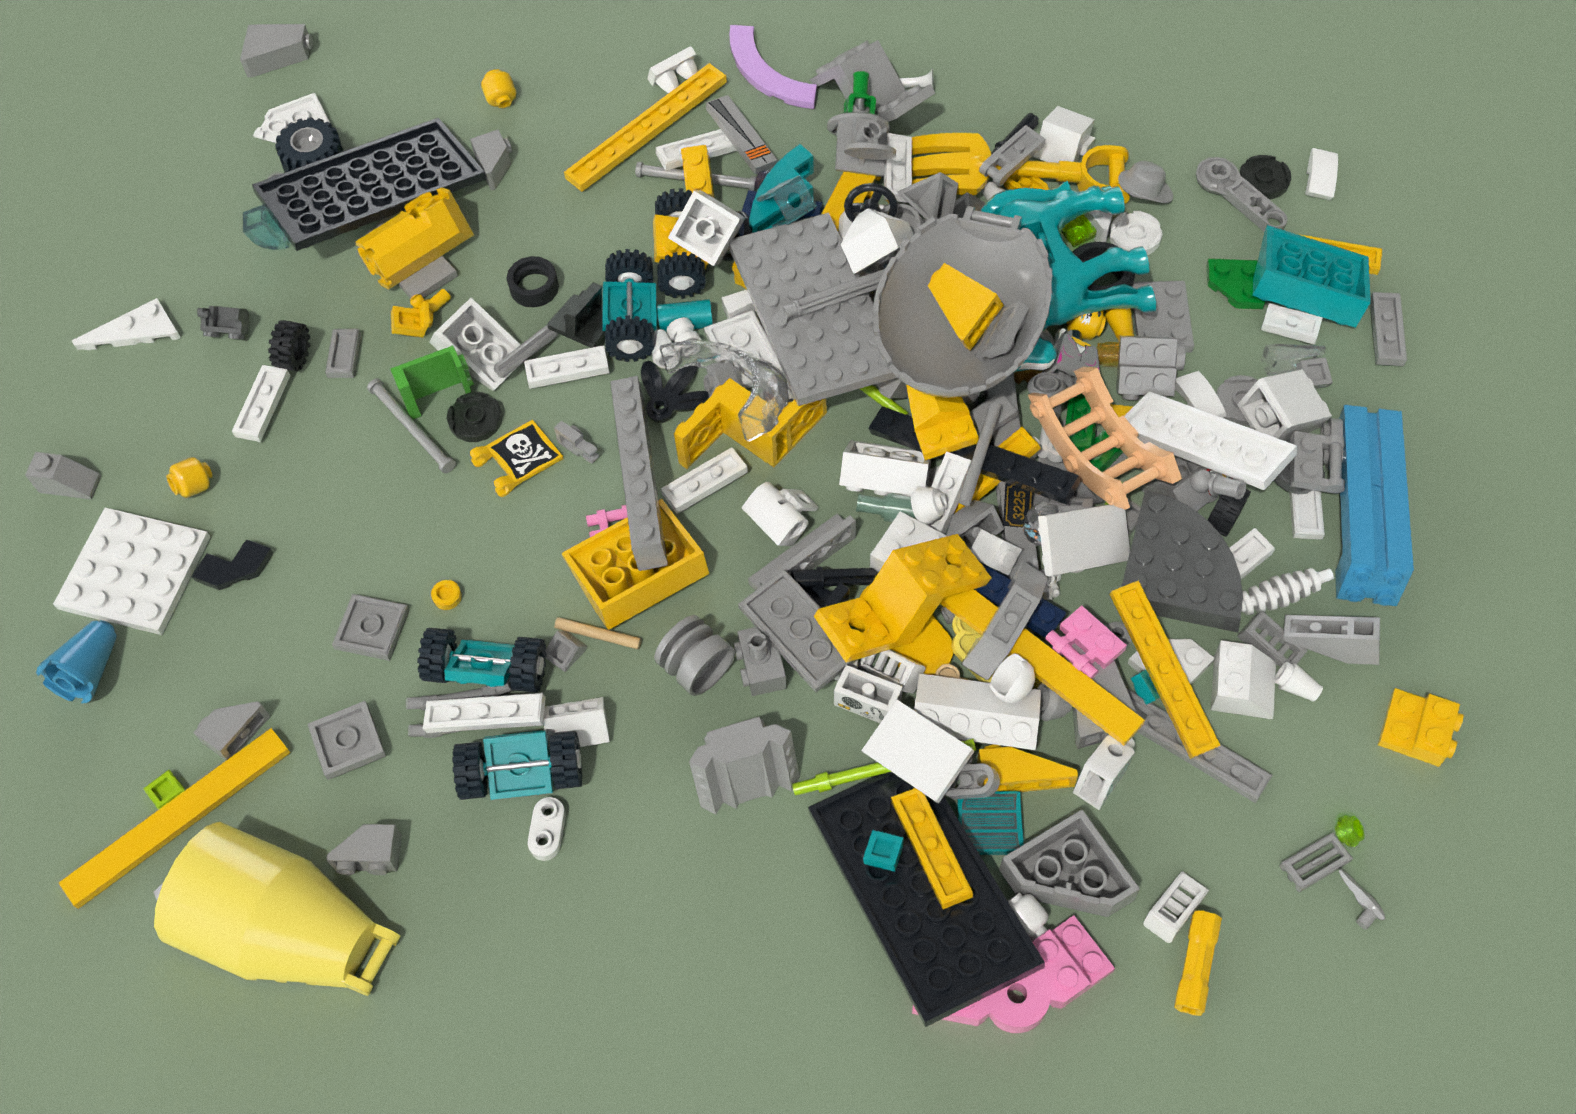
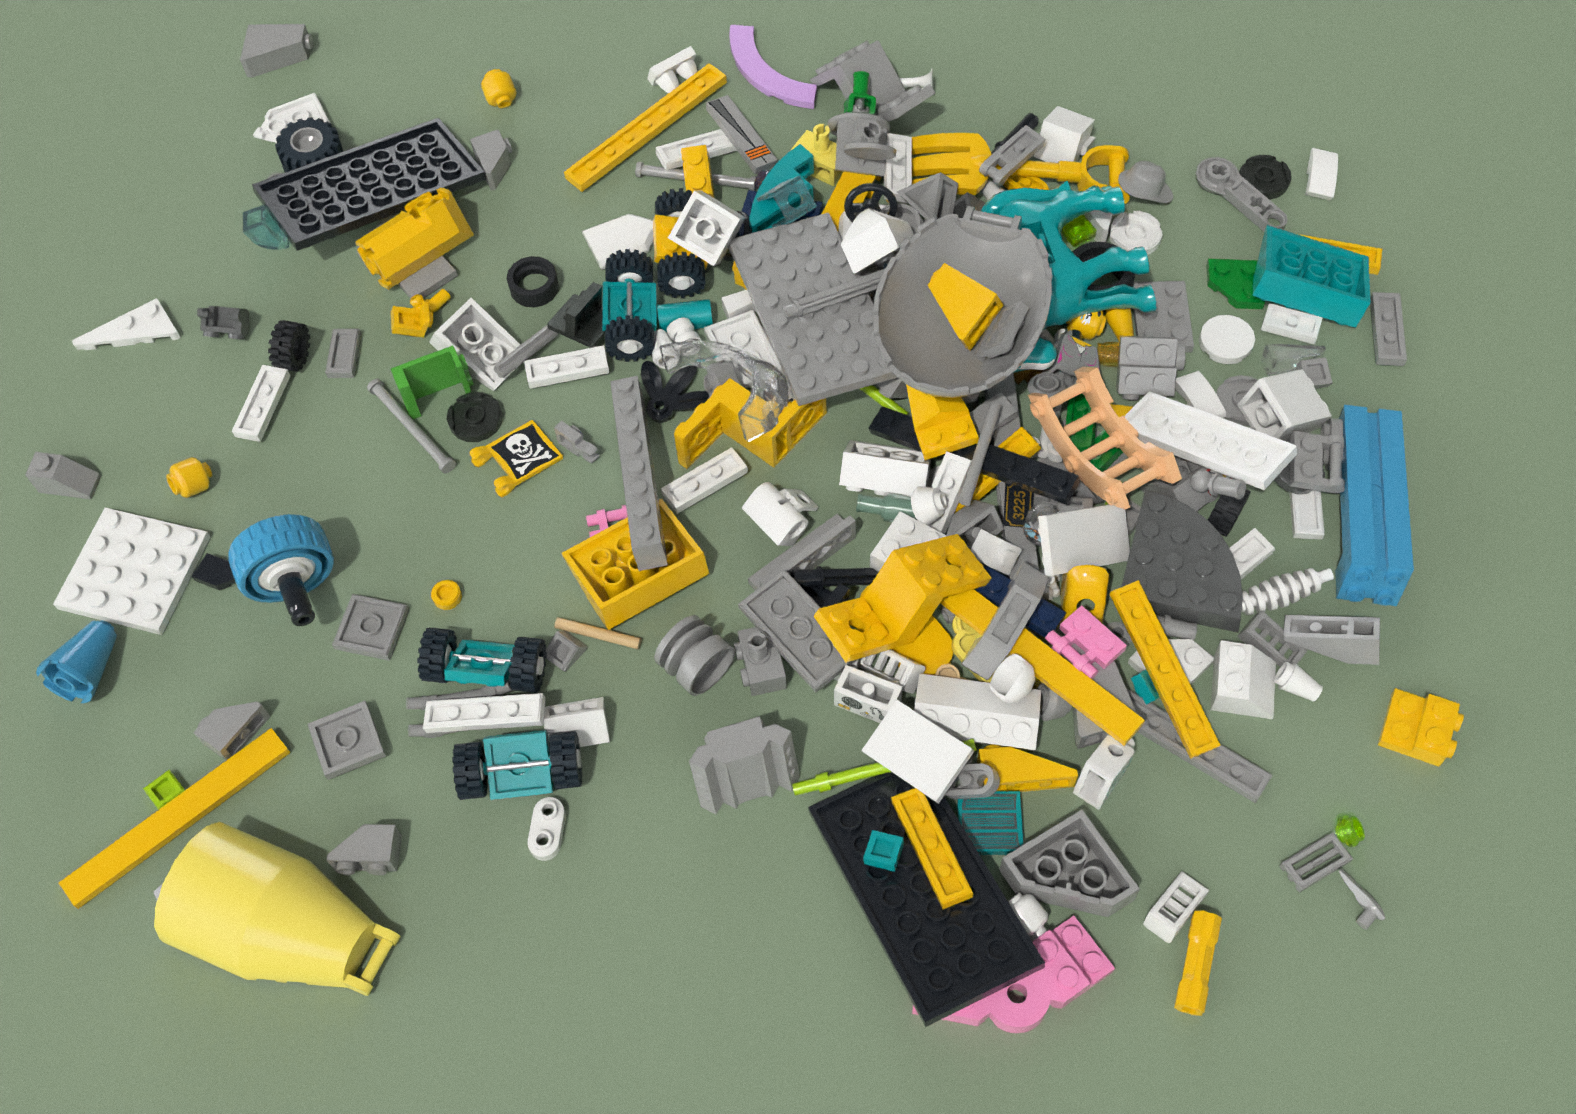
none -> dark azure wheel [228,514,334,626]
none -> white tile [582,214,654,270]
none -> light yellow brick [791,124,843,186]
none -> yellow piece [1060,565,1109,624]
none -> light grey pin [1156,614,1197,641]
none -> white tile [1199,315,1255,364]

